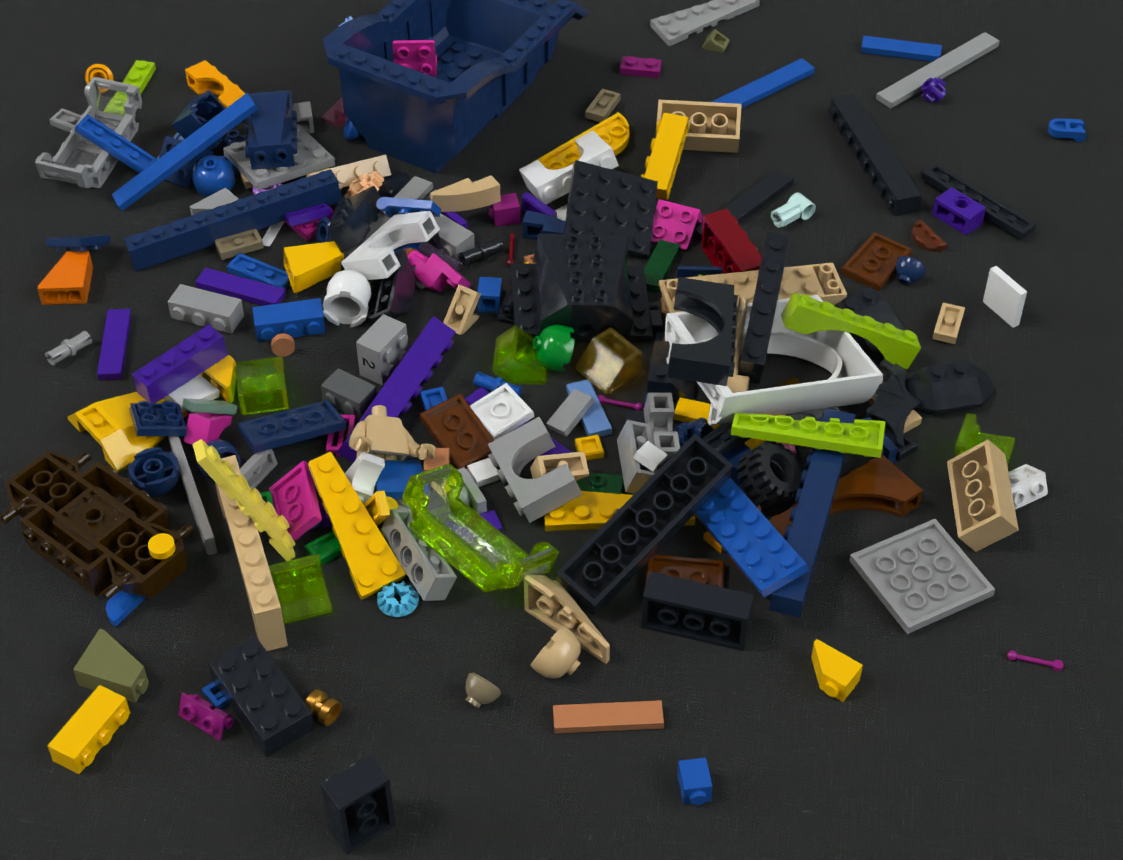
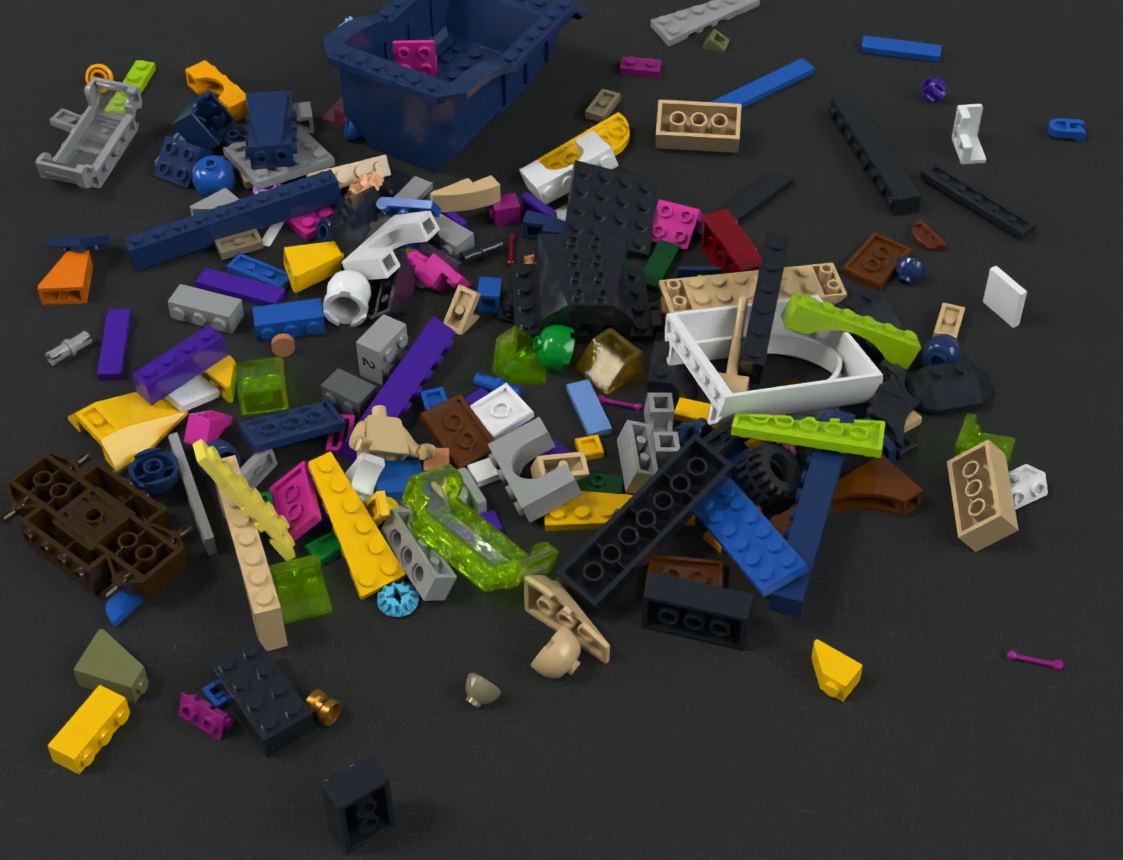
blue tile [75,114,158,173] -> none
blue tile [112,93,258,211] -> none
dark blue tile [129,401,187,436] -> none
yellow tile [148,533,176,559] -> none
sand green tile [182,398,237,415] -> none
dark purple tile [284,203,332,226] -> none
light grey tile [546,389,595,437] -> none
nougat tile [553,700,664,734] -> none
white tile [633,441,668,472] -> none
yellow brick [641,113,689,200] -> none
black arch [667,277,738,386] -> none
blue brick [677,758,712,805] -> none
light aqua piece [771,192,816,228] -> none
light grey plate [849,519,995,634] -> none
light grey tile [876,32,1000,109] -> none
dark purple brick [932,187,986,236] -> none
none -> dark blue piece [921,334,962,367]
none -> white panel [952,104,986,164]

